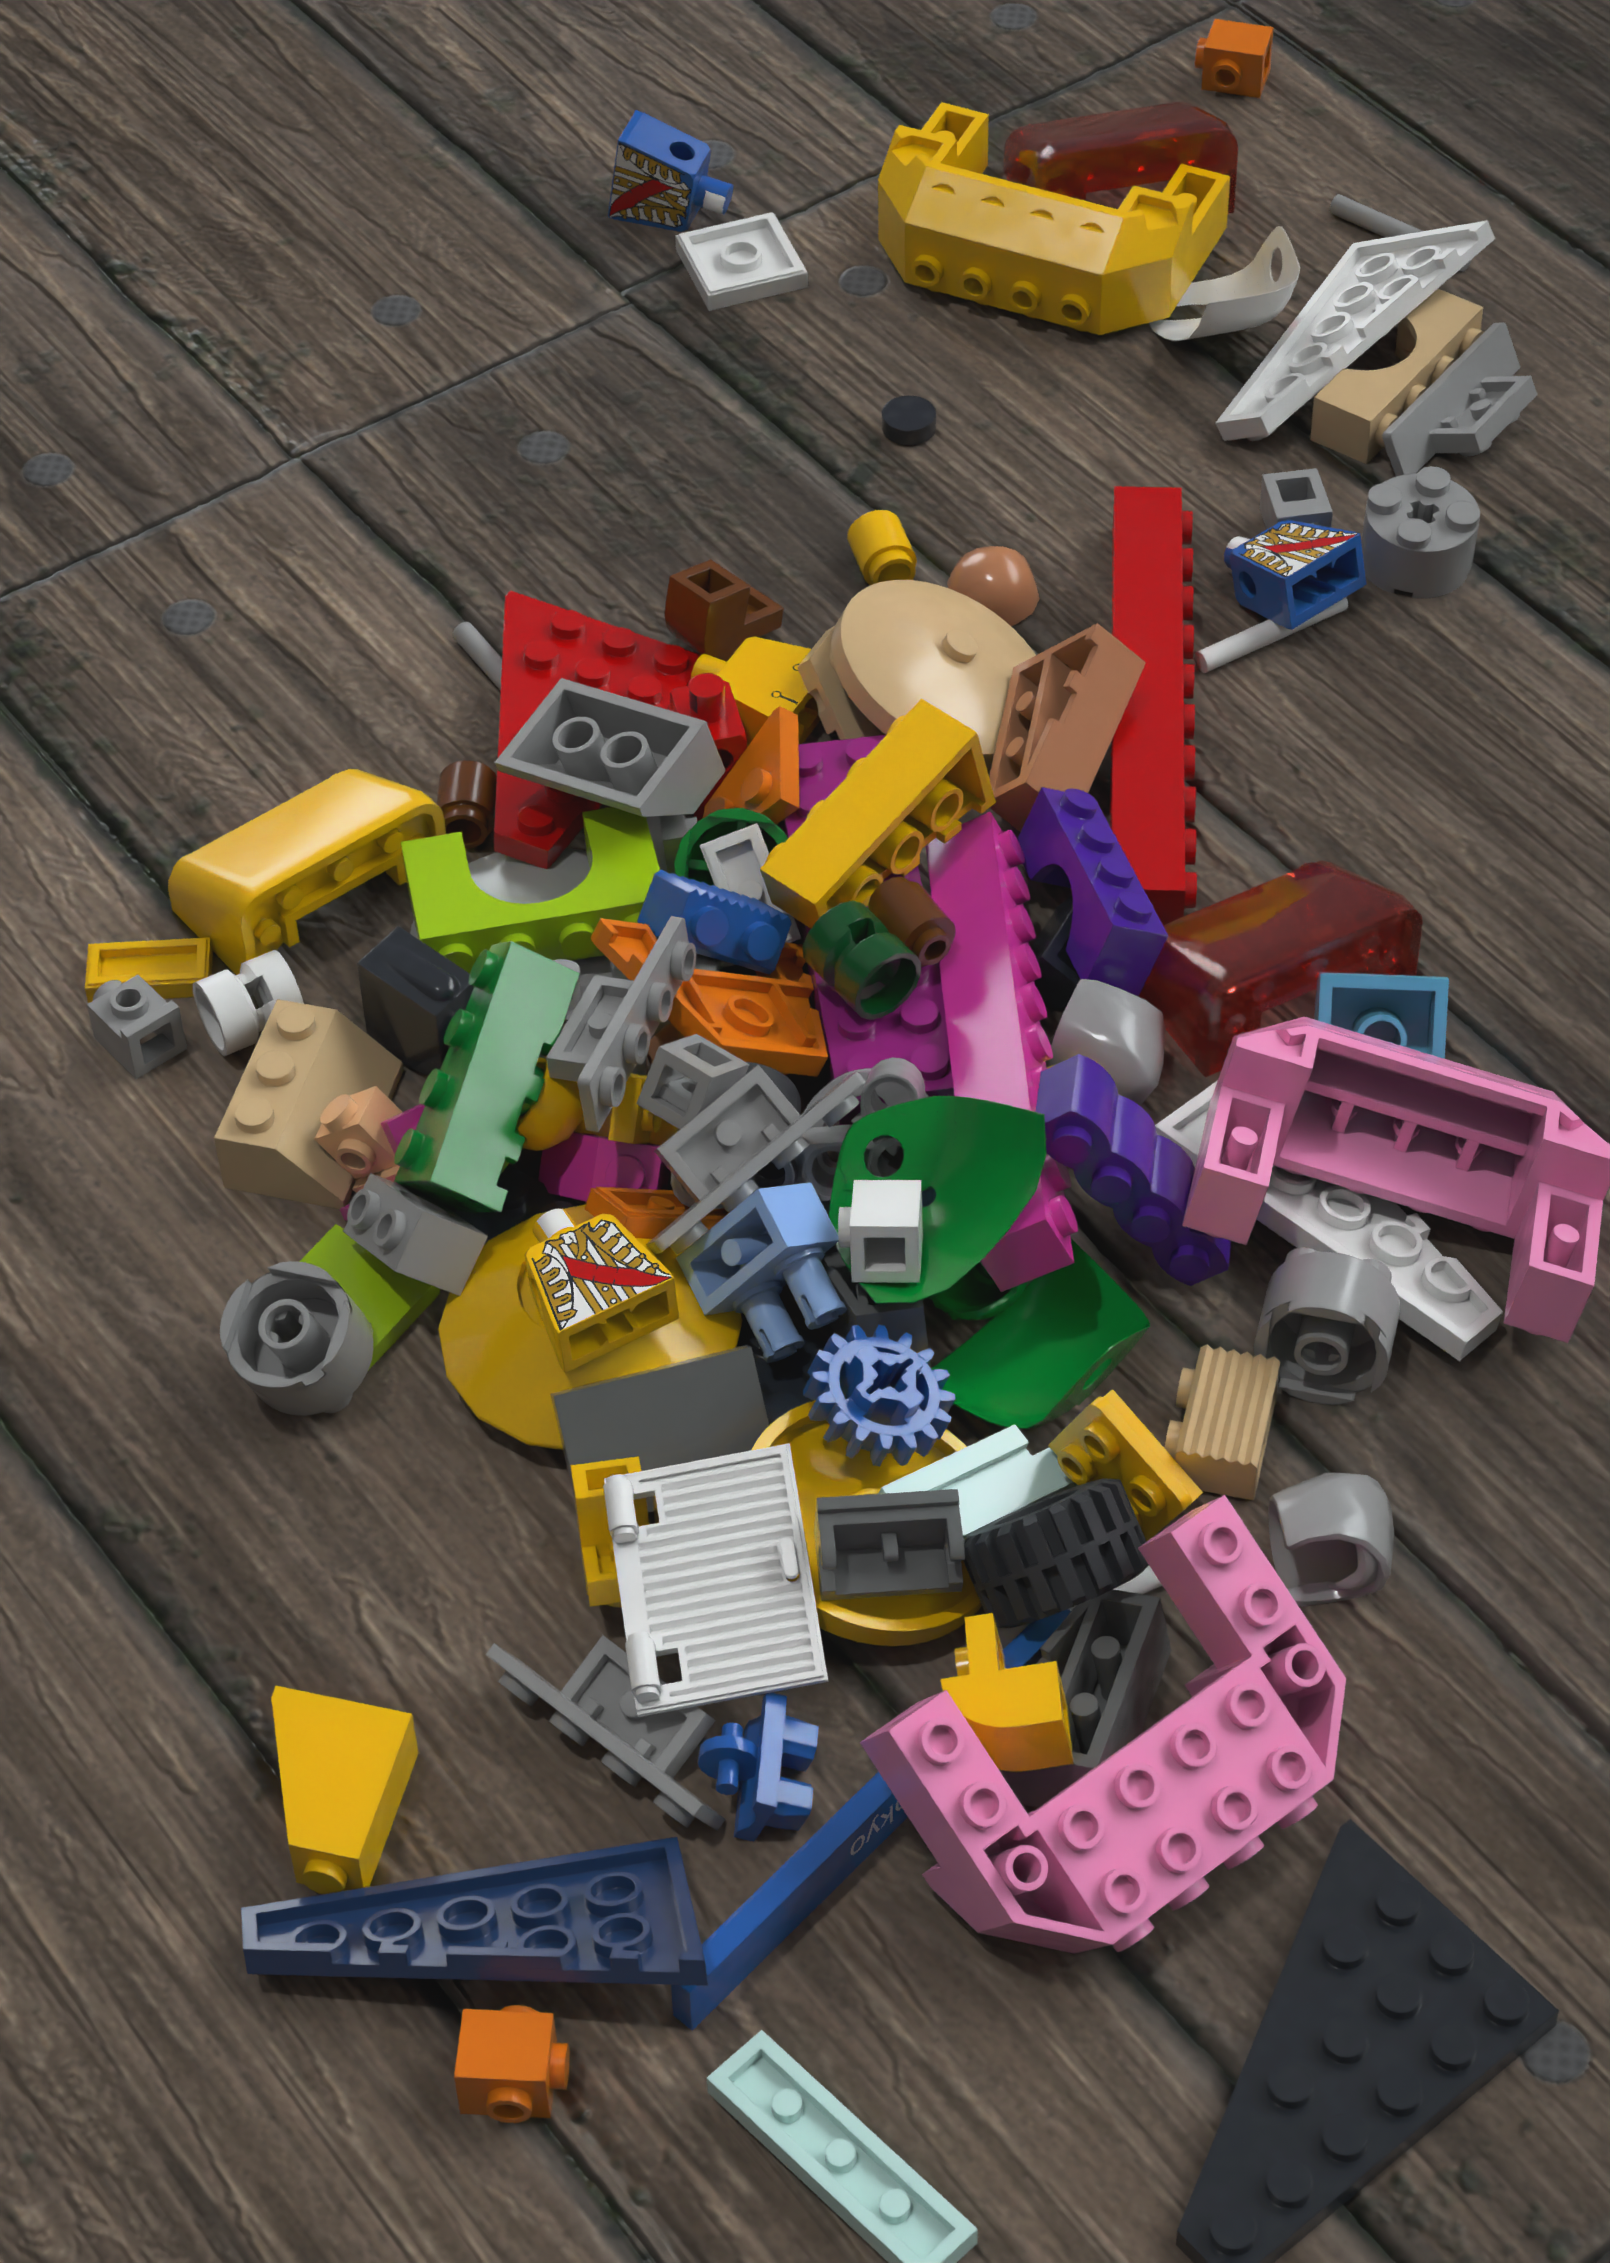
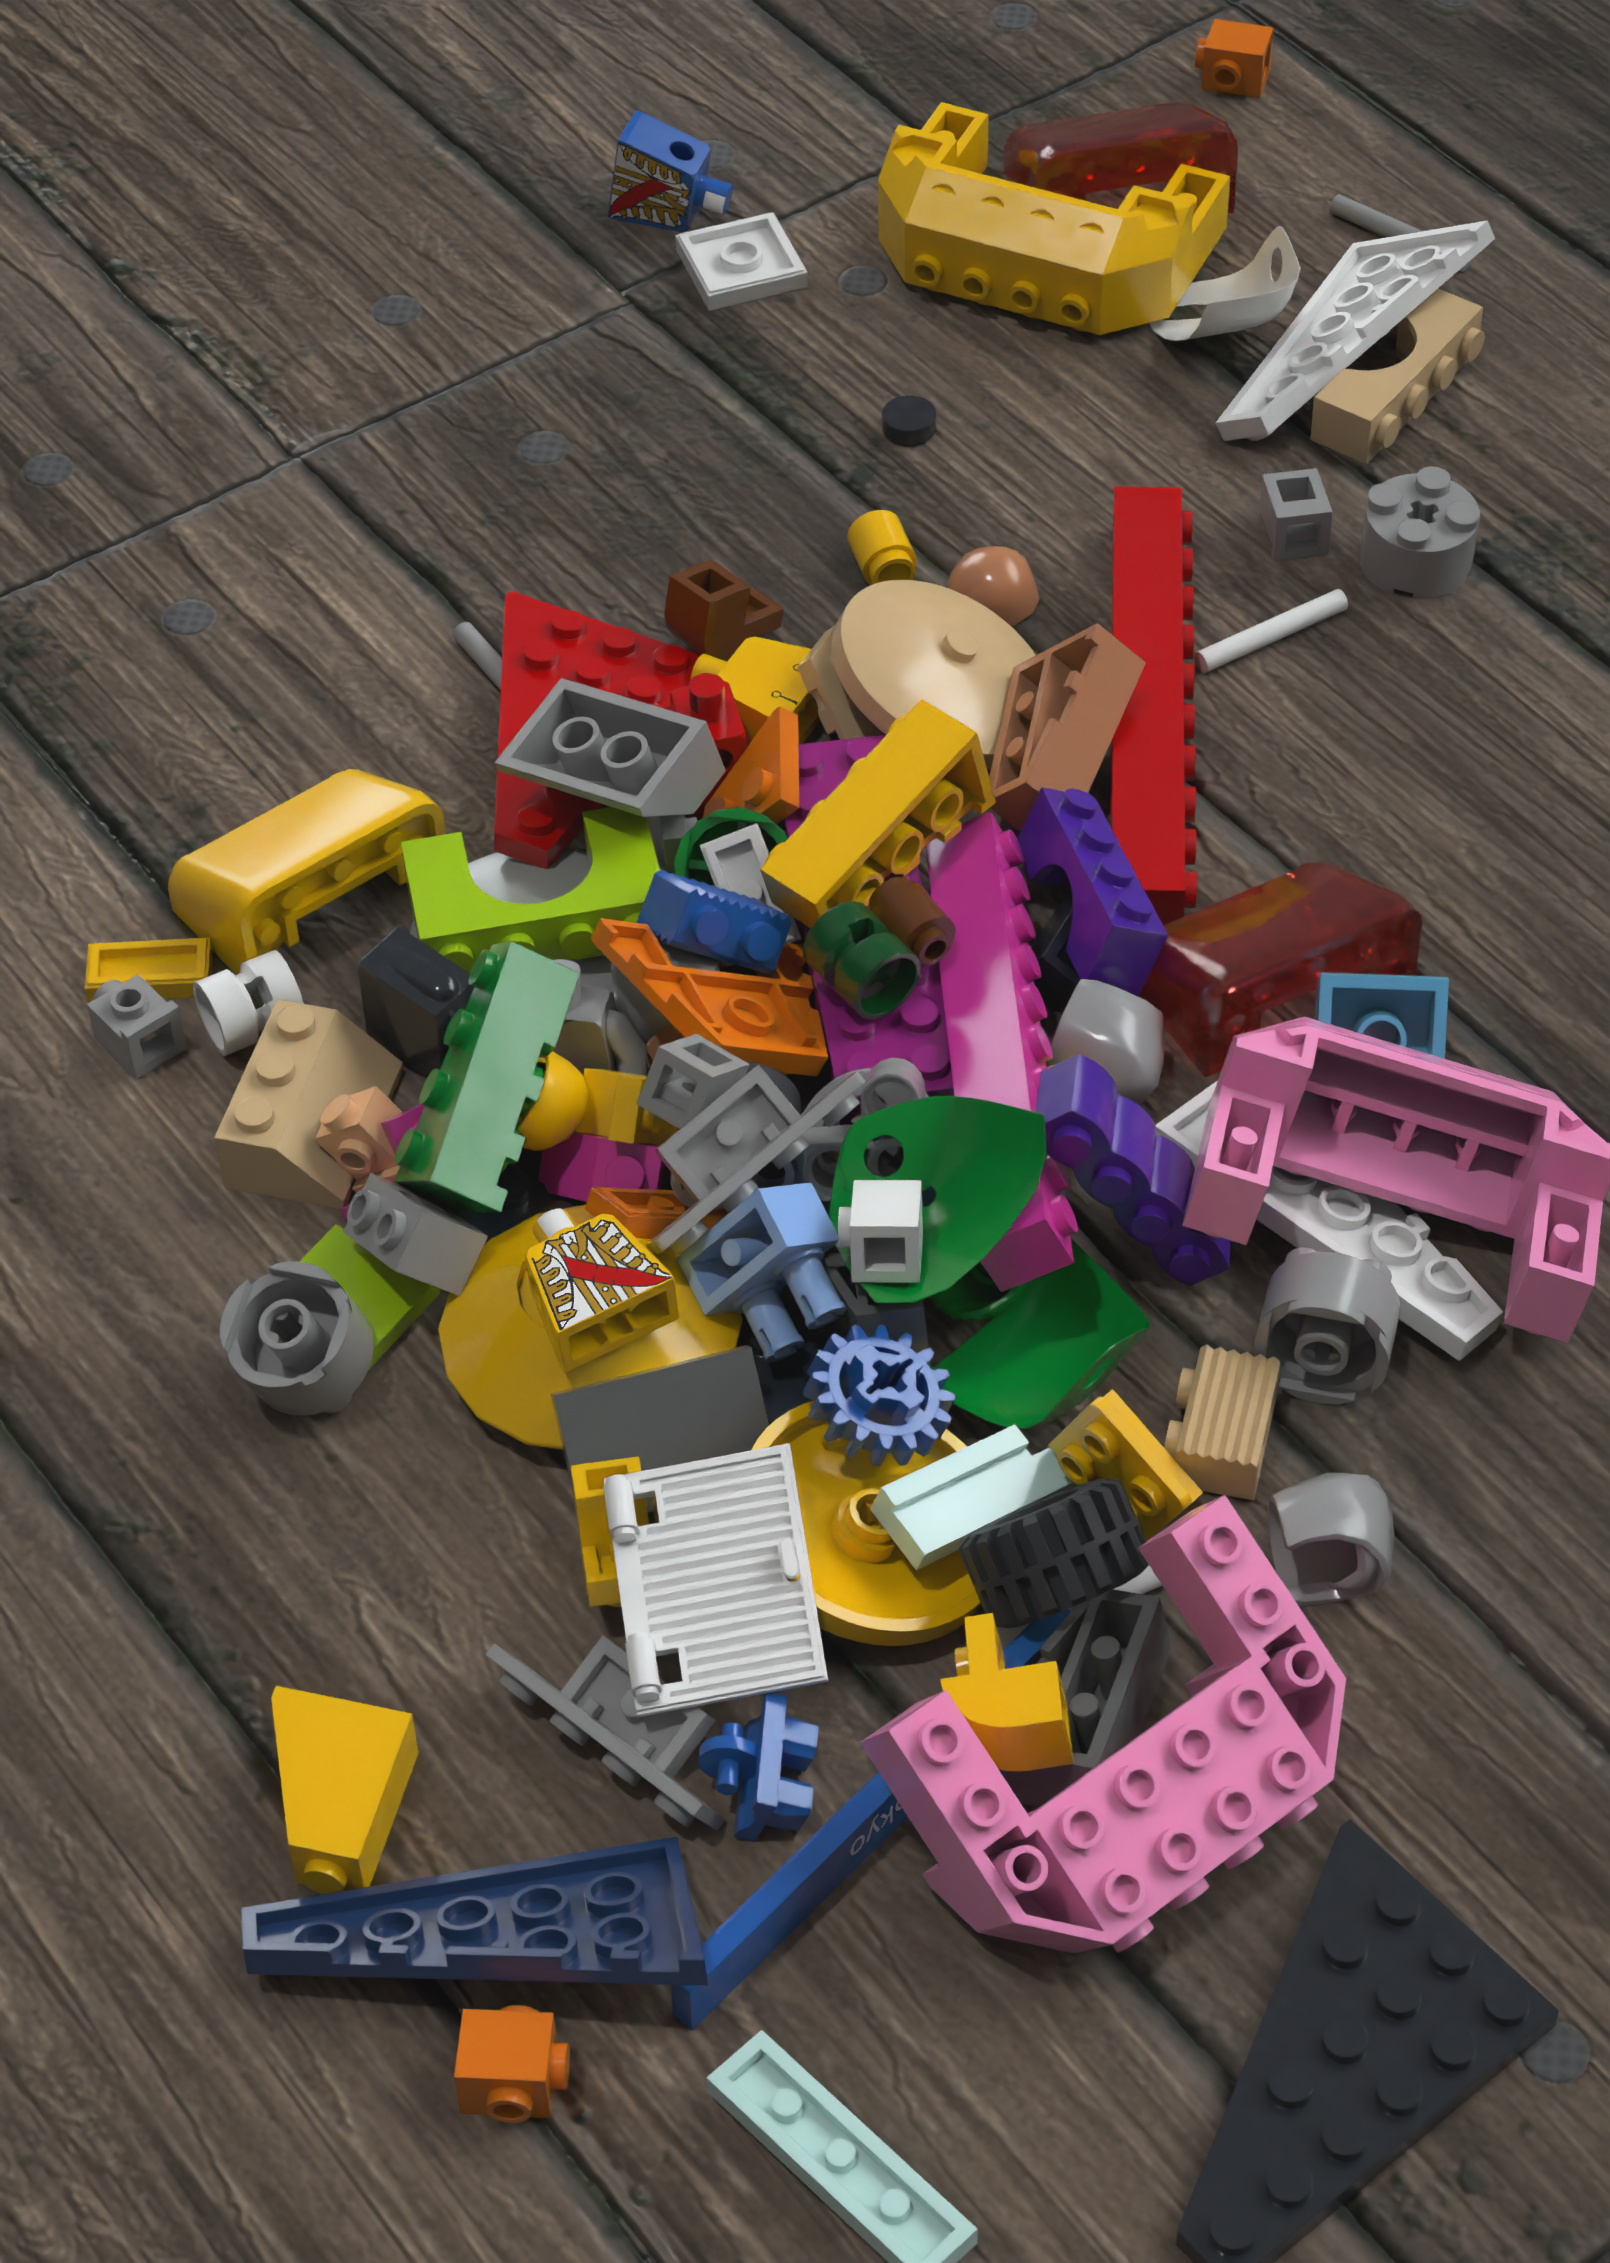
reddish brown brick [437,760,497,849] -> none
light grey bracket [546,916,696,1132] -> none
dark grey hinge [814,1489,965,1601] -> none
blue torso [1224,520,1367,630] -> none
light grey bracket [1382,322,1537,477] -> none

